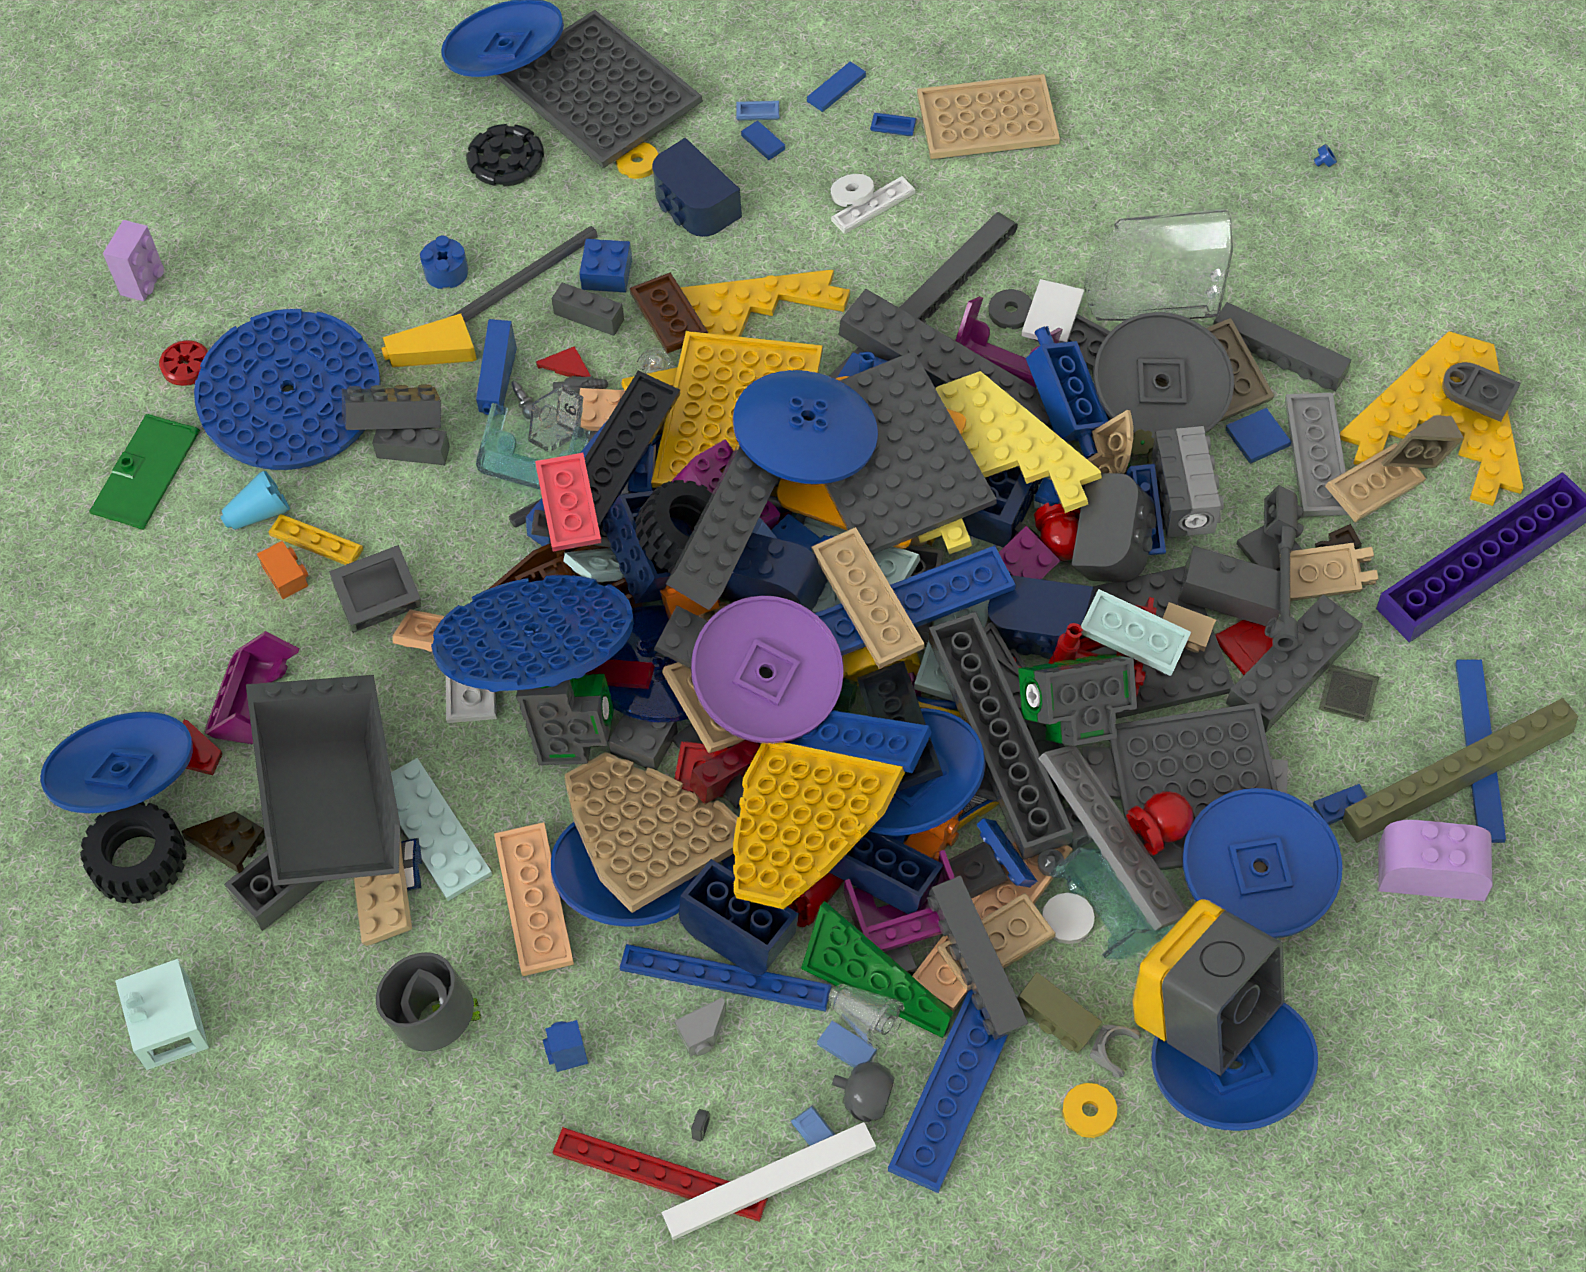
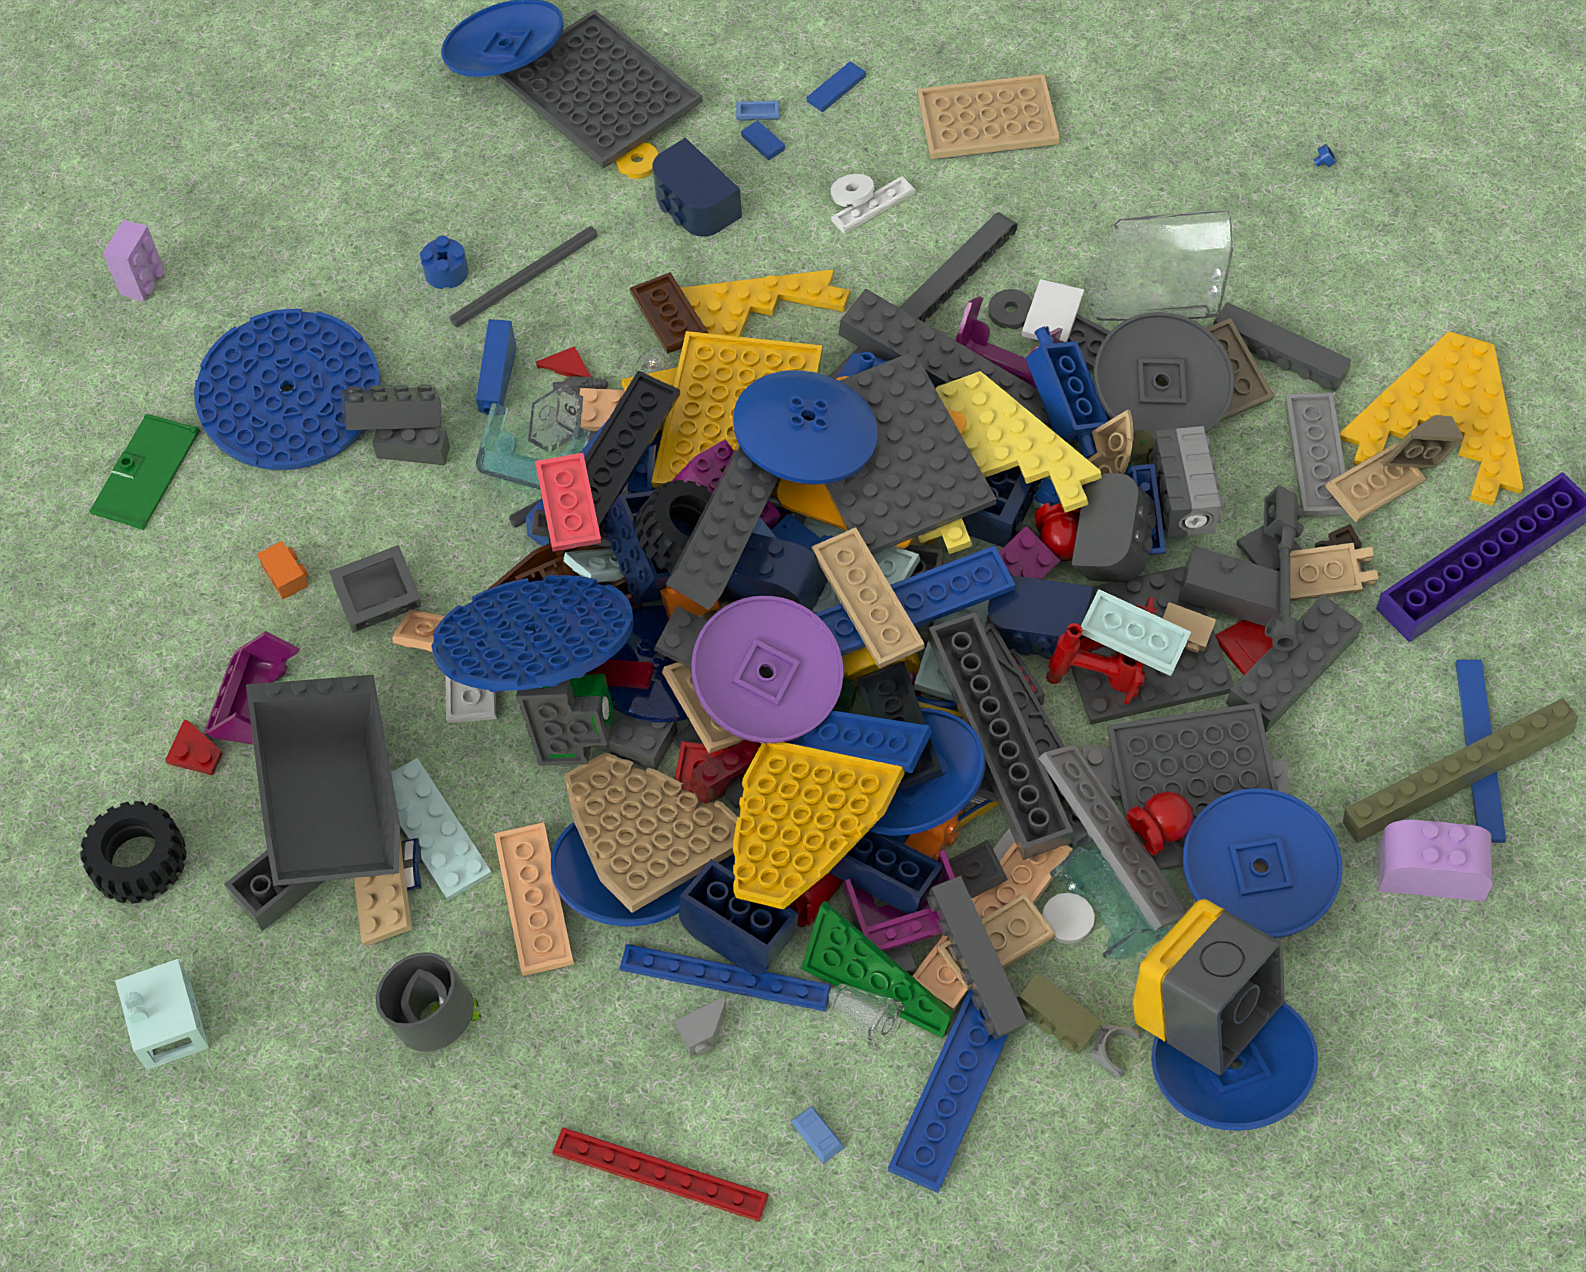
blue dish [40,712,193,813] -> none
red wheel [159,340,208,386] -> none
dark brown wing [181,811,265,873] -> none
medium azure cone [220,471,290,530] -> none
yellow tile [268,514,363,565] -> none
yellow slope [381,313,477,367] -> none
black plate [466,124,544,187] -> none
flat silver bar [512,381,540,419] -> none
blue brick [542,1020,588,1072] -> none
dark grey brick [551,282,624,336] -> none
blue brick [579,239,632,293] -> none
white tile [662,1122,876,1240] -> none
dark grey tile [691,1109,710,1142] -> none
medium blue tile [817,1021,877,1068] -> none
dark grey piece [832,1061,895,1122] -> none
blue tile [870,113,917,136] -> none
blue plate [976,818,1037,888] -> none
dark grey piece [1018,654,1137,746] -> none
dark grey tile [1038,849,1064,876] -> none
yellow tile [1062,1083,1117,1138] -> none
blue tile [1225,408,1291,464] -> none
blue plate [1313,784,1367,825] -> none
clear smoke tile [1318,664,1379,723] -> none
dark grey plate [1442,362,1521,422] -> none

